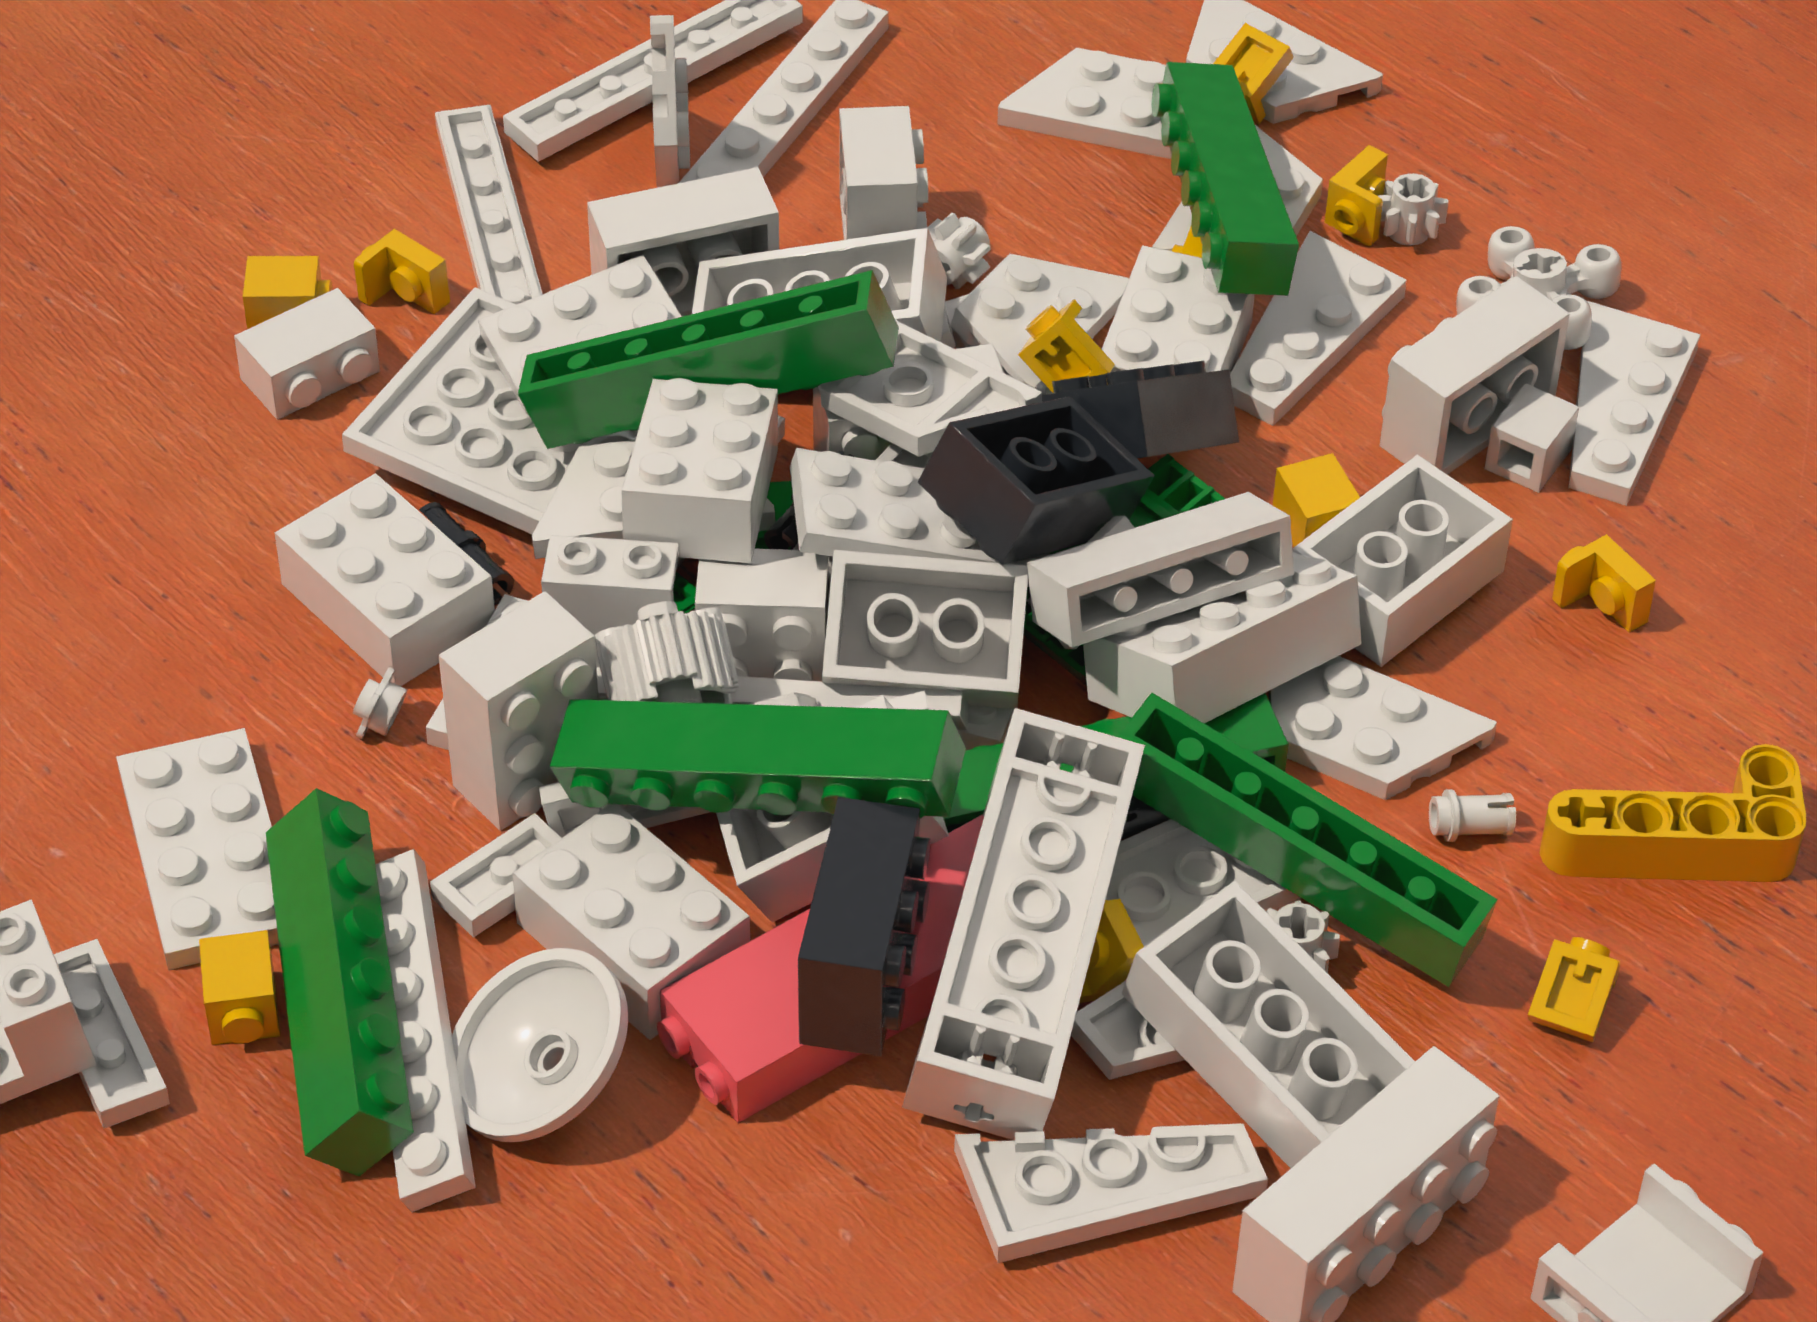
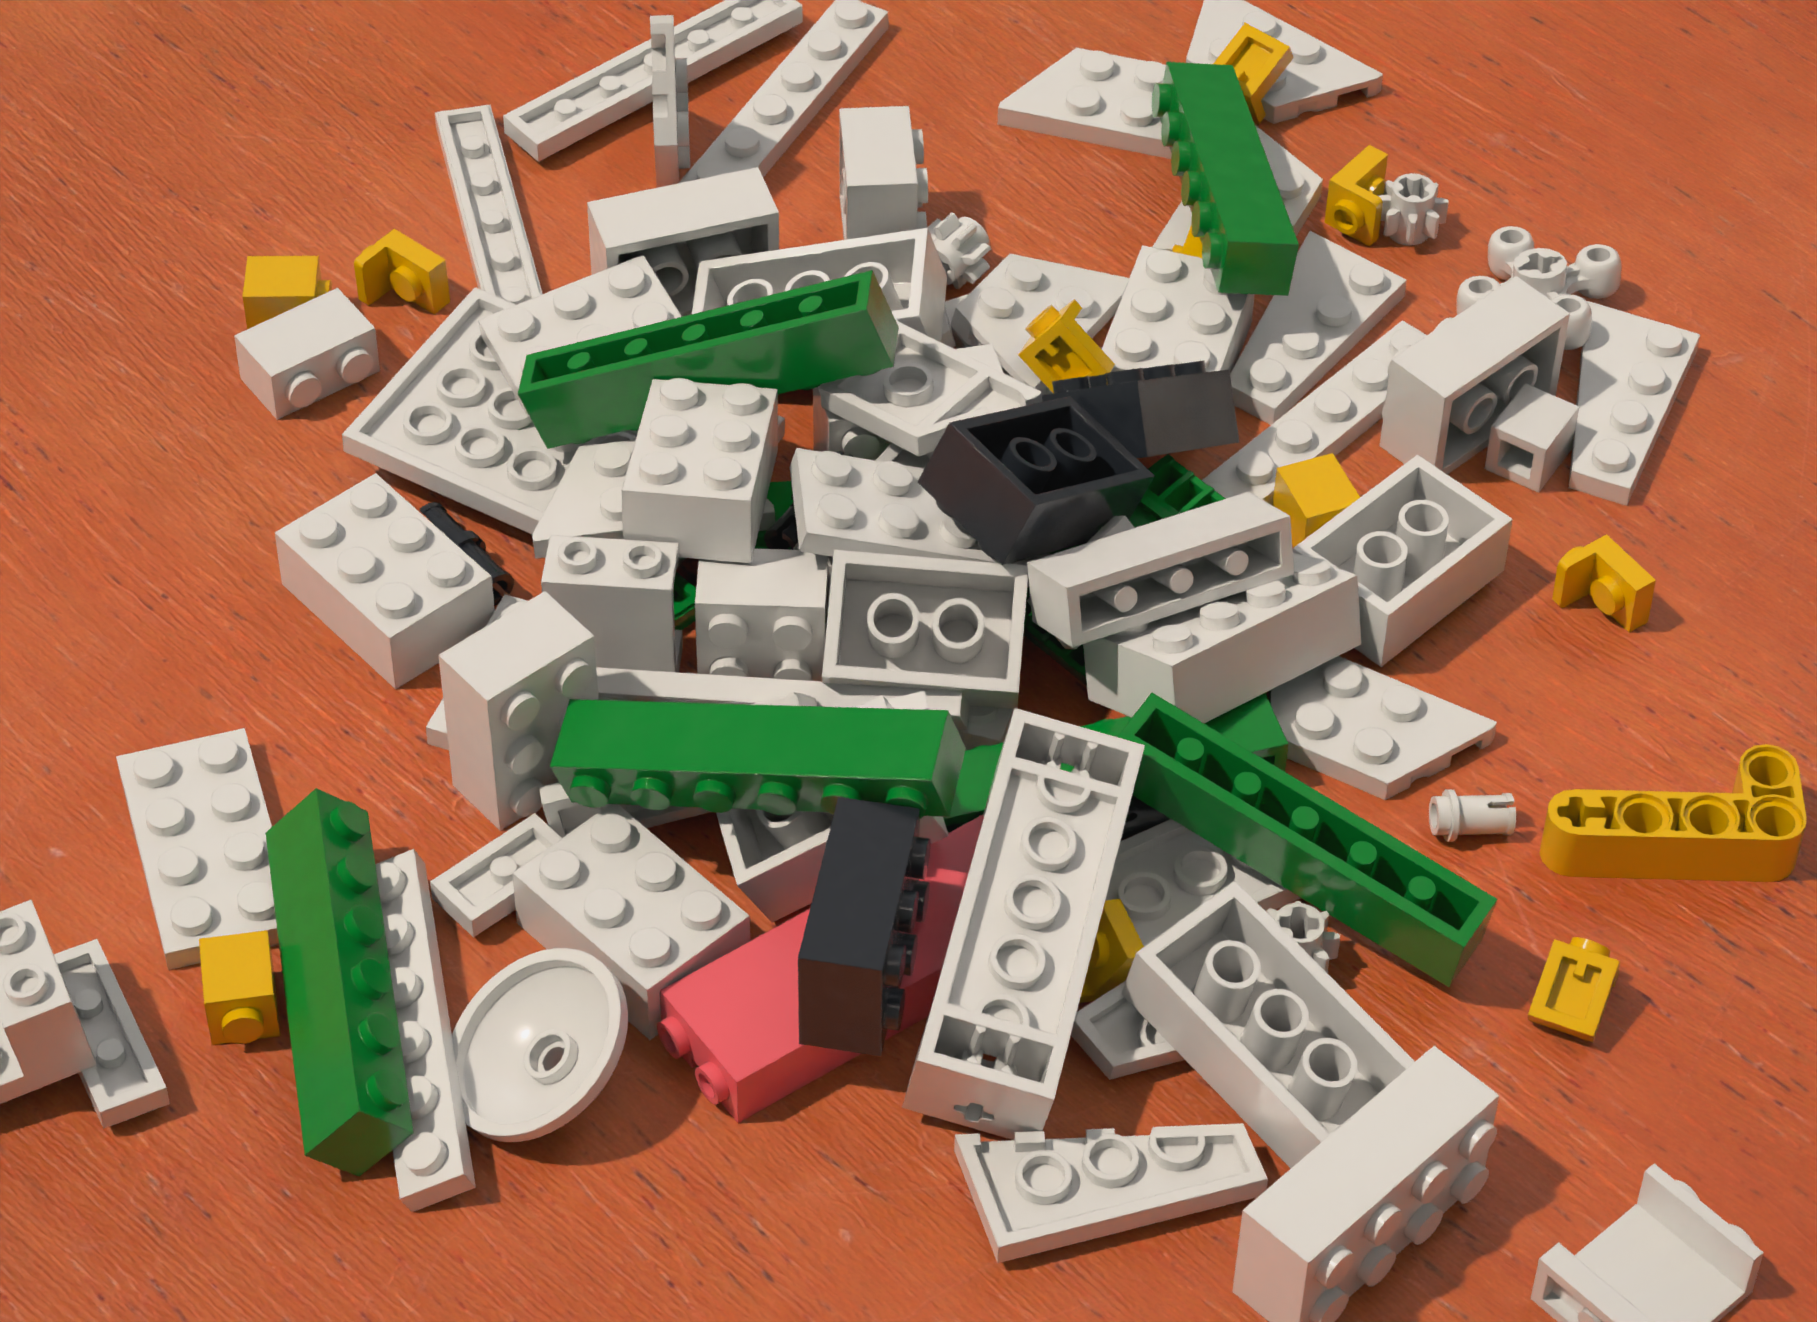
white plate [352,667,407,739] -> none
white brick [595,601,739,704] -> none
none -> white plate [1202,320,1427,505]

